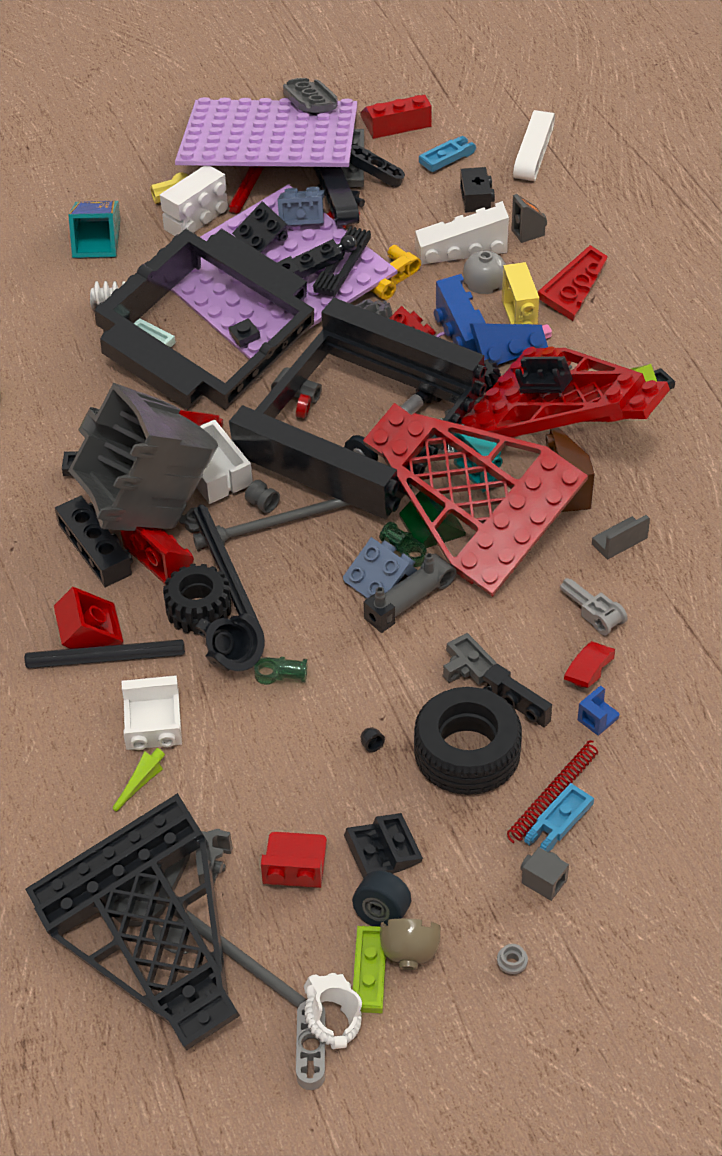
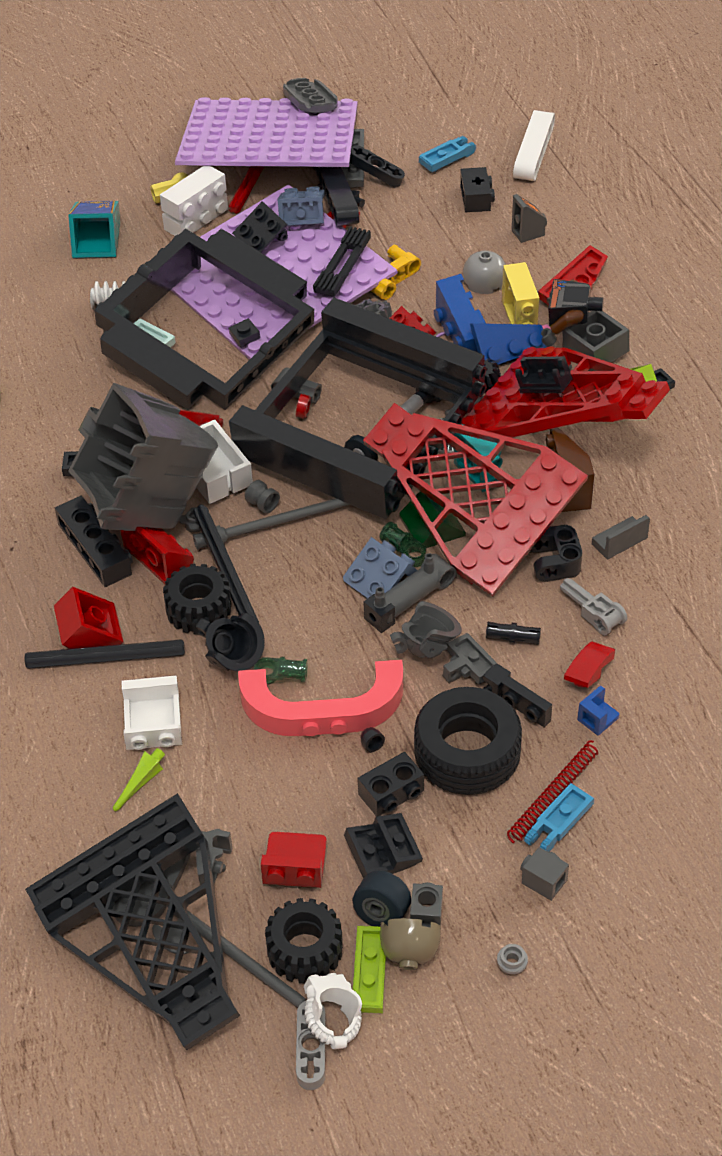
black plate [277,235,357,278] -> none
red slope [360,94,432,139] -> none
white wedge [415,201,509,265] -> none
none -> coral arch [238,660,403,736]
none -> black tyre [265,898,343,984]
none -> black brick [357,751,424,817]
none -> dark grey helmet [390,601,462,658]
none -> dark grey brick [410,882,443,927]
none -> black pin [486,621,541,645]
none -> black piece [530,525,582,581]
none -> torso [541,279,604,347]
none -> dark grey brick [562,311,630,371]

